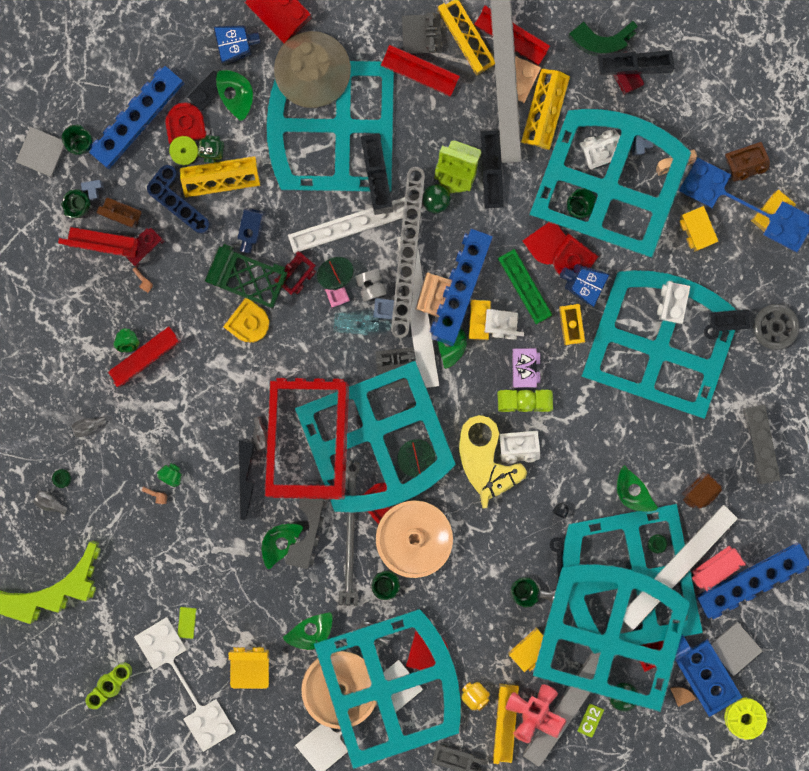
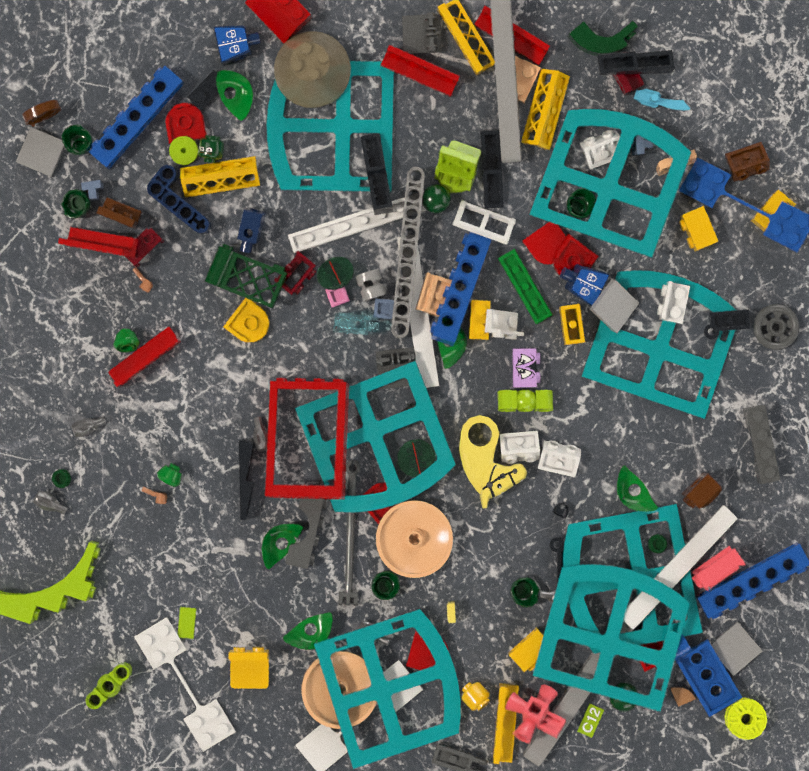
none -> reddish brown piece [22,100,62,127]
none -> light yellow tile [447,602,456,623]
none -> white window [453,200,516,245]
none -> white bracket [538,441,581,477]
none -> light grey tile [590,279,639,333]
none -> medium azure piece [634,89,690,110]

